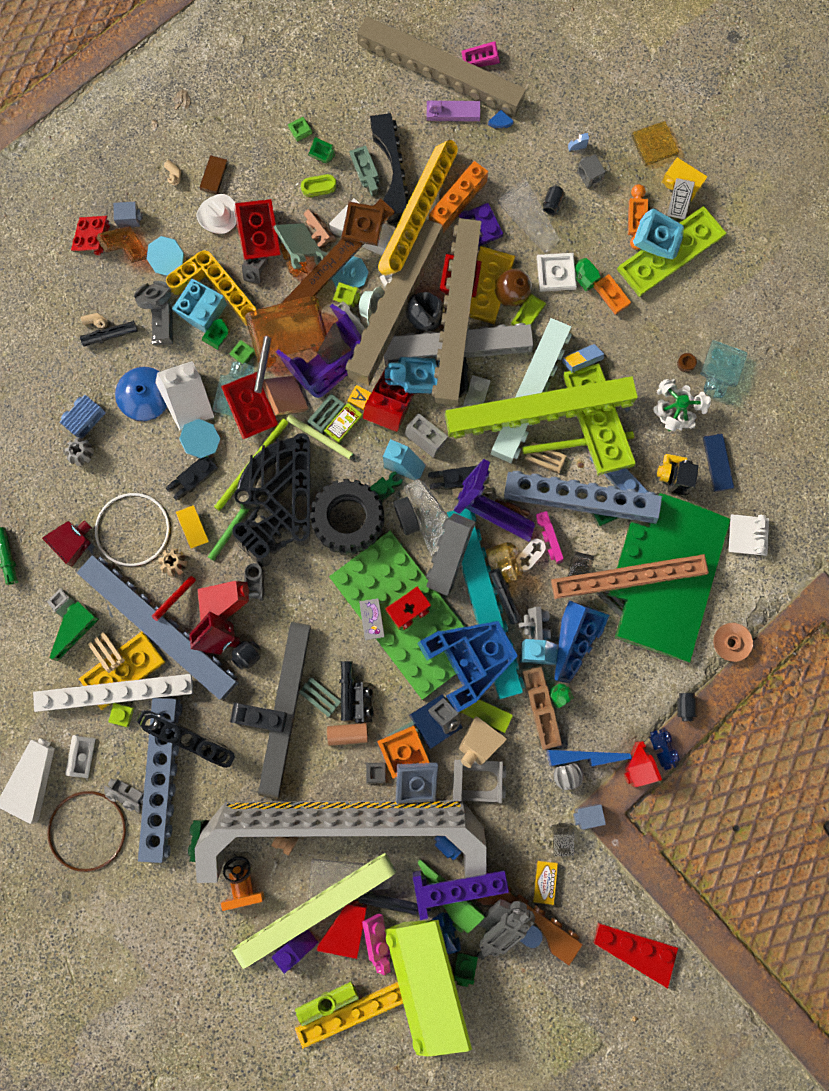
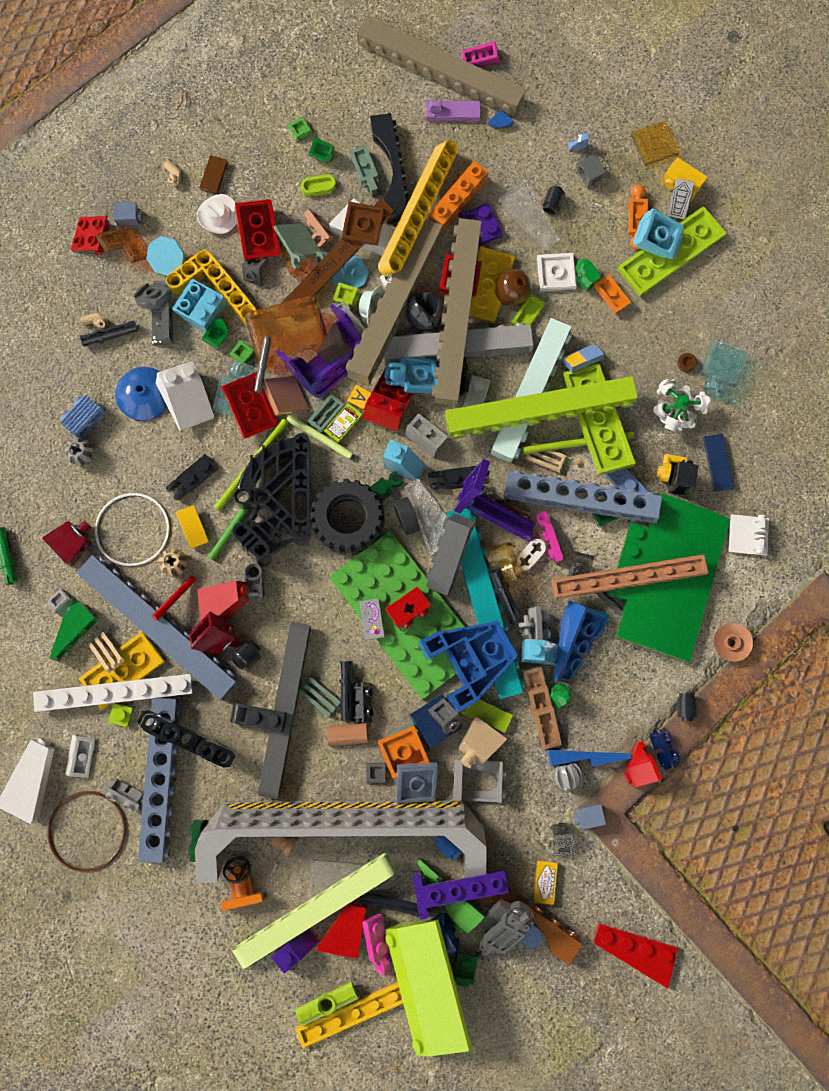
medium azure piece [179,419,220,459] -> none

